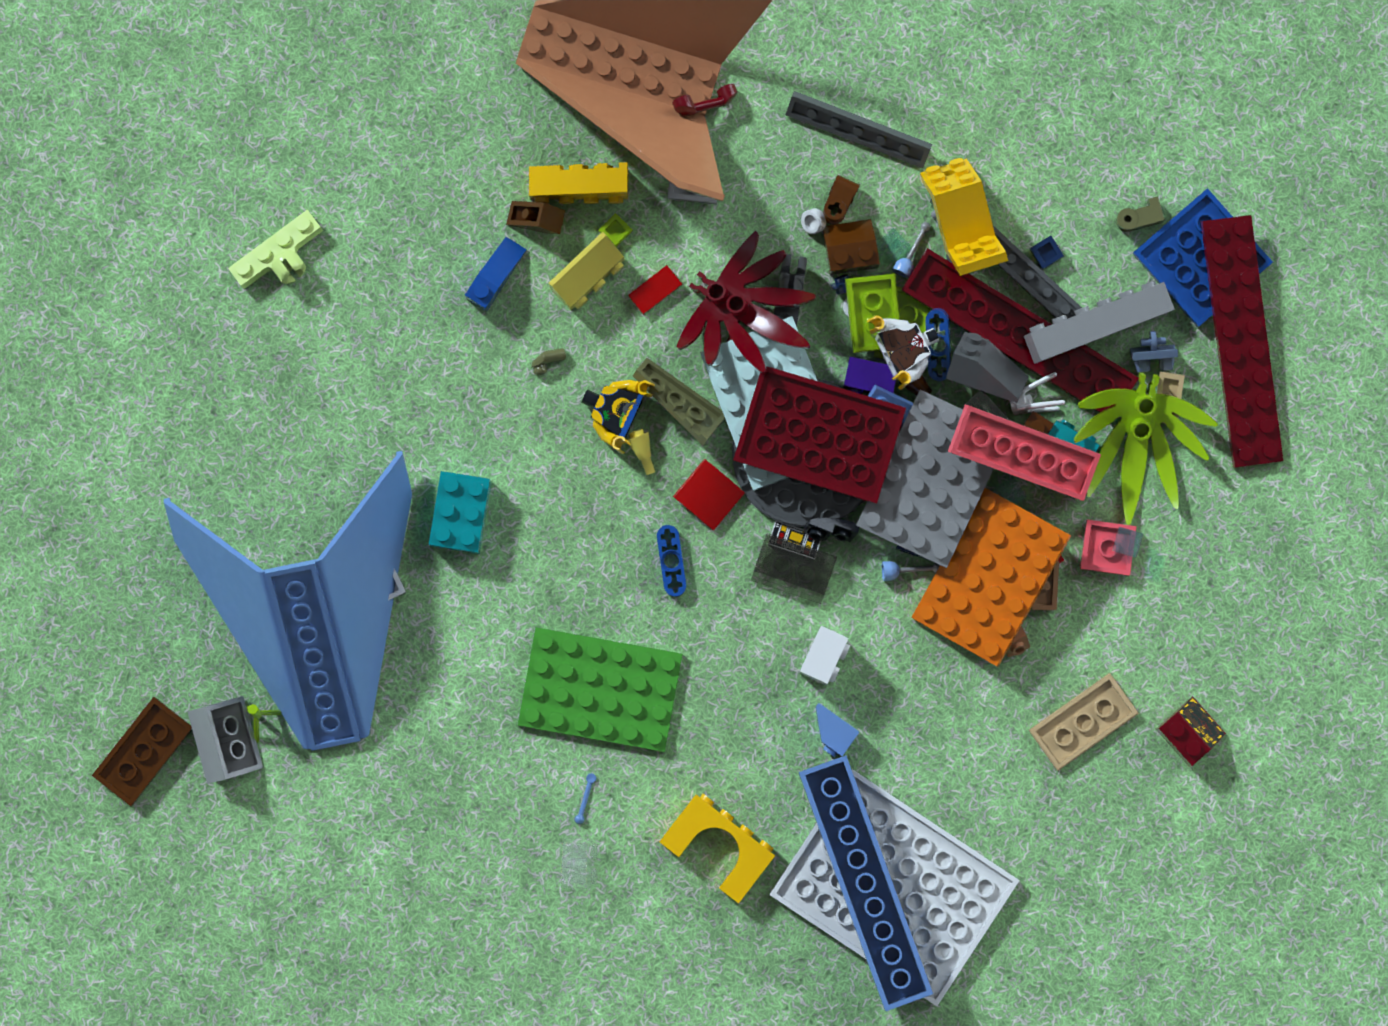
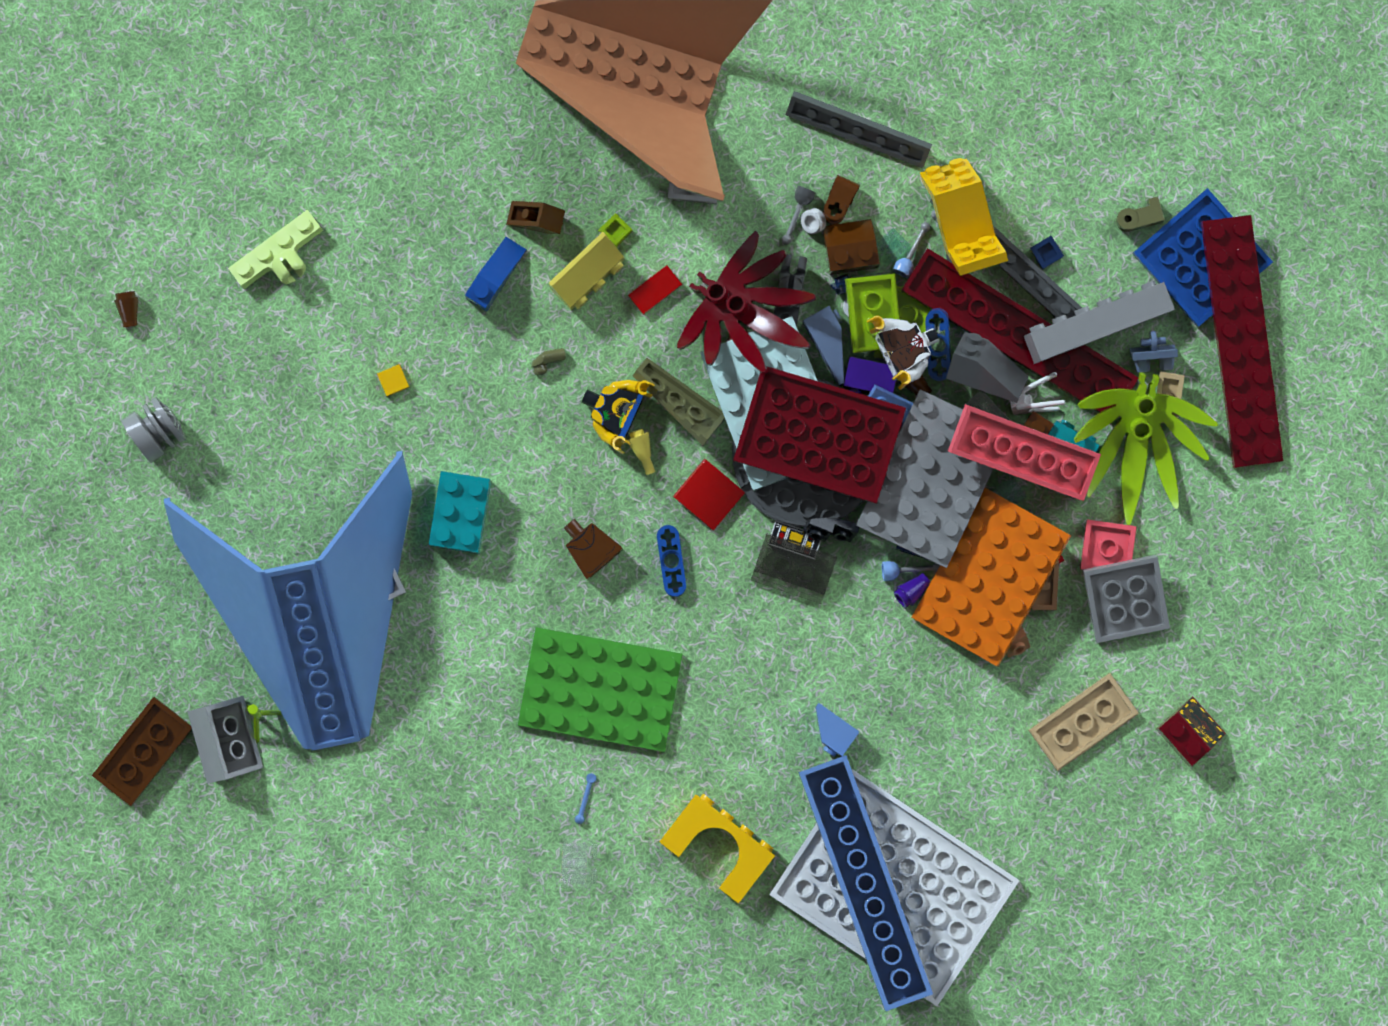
yellow wedge [529,162,629,204] -> none
dark red bar [672,84,738,116] -> none
white brick [799,626,851,685] -> none
clear light blue tile [1112,527,1143,558] -> none
none -> reddish brown cone [114,291,138,328]
none -> light grey wheel [121,397,186,463]
none -> yellow tile [377,364,410,397]
none -> reddish brown torso [564,519,623,581]
none -> hinge [782,186,816,245]
none -> sand blue slope [803,306,844,386]
none -> dark purple cone [893,573,931,608]
none -> light grey plate [1083,555,1170,643]

